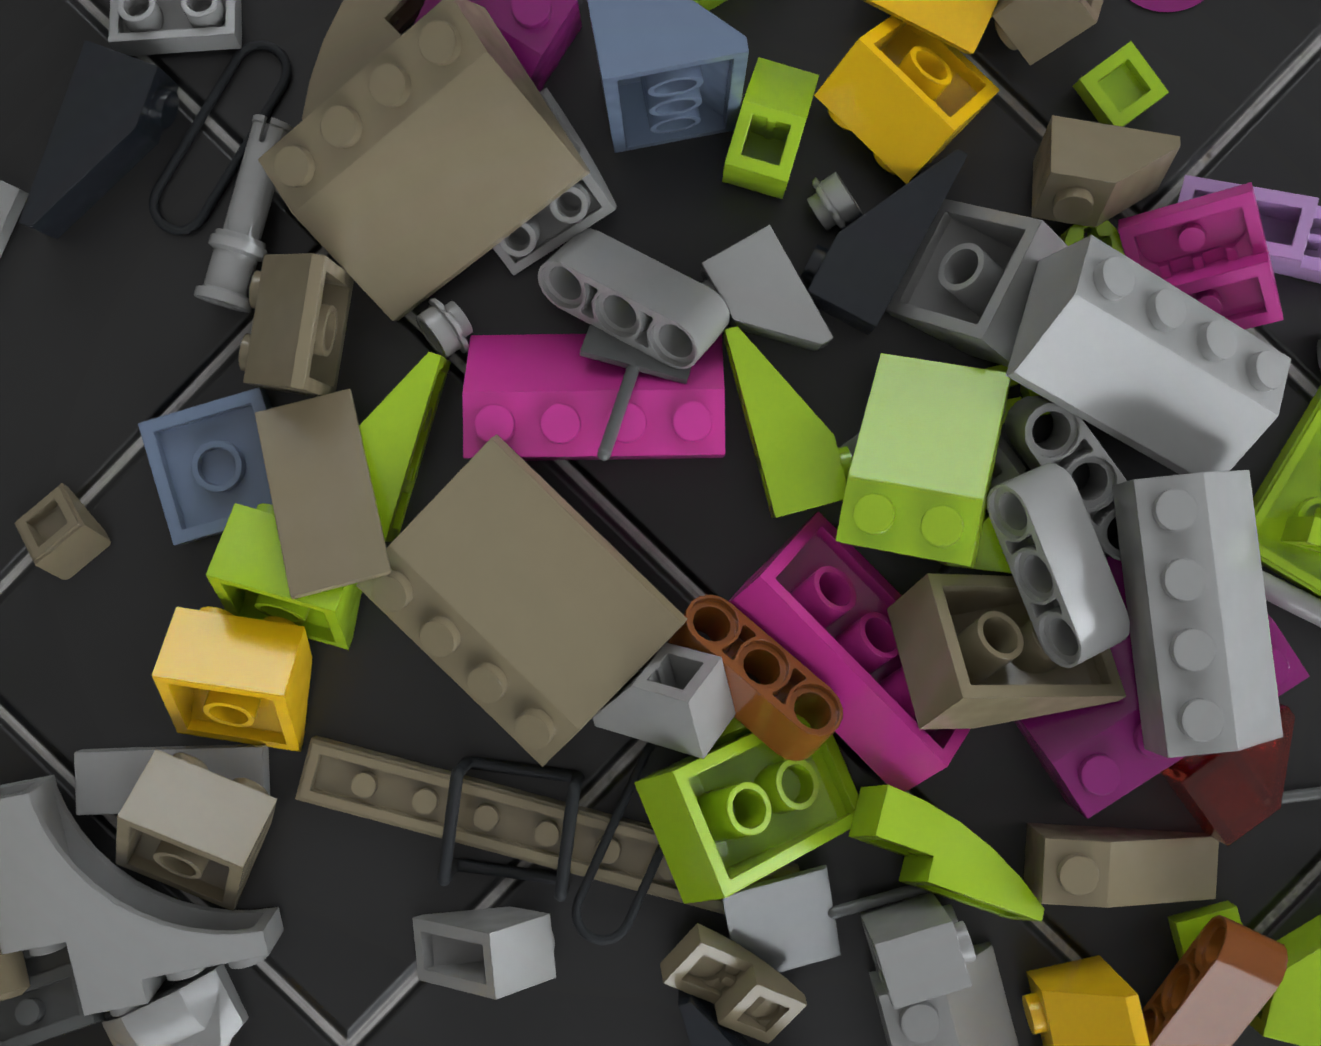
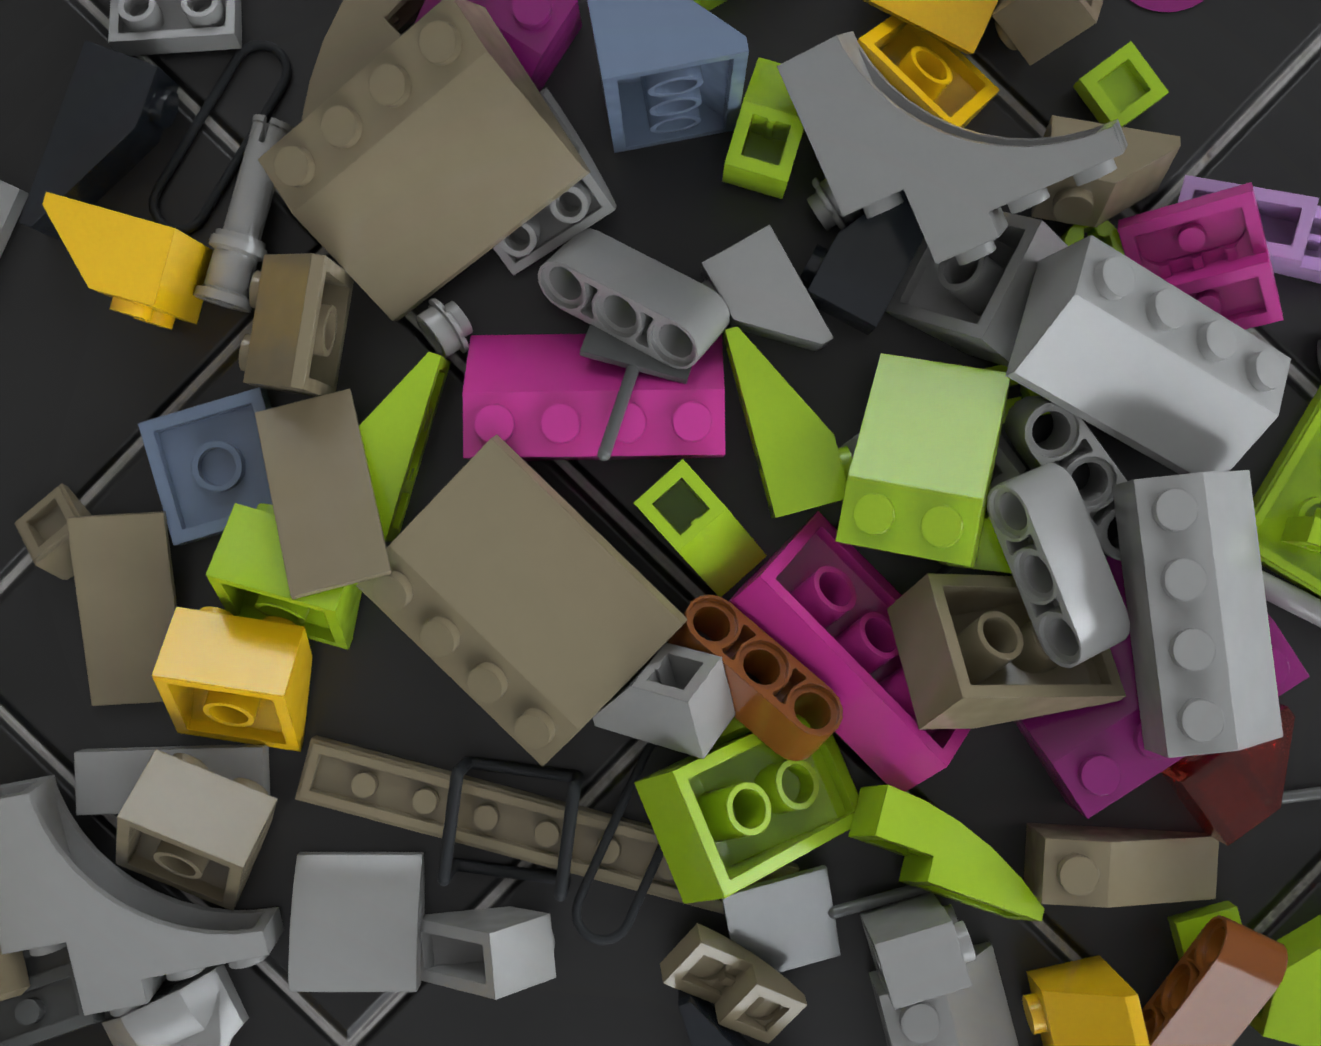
none -> yellow slope [42,192,213,330]
none -> dark tan piece [66,511,177,706]
none -> light grey slope [288,852,425,992]
none -> lime slope [634,459,767,597]
none -> light grey arch [777,31,1128,266]

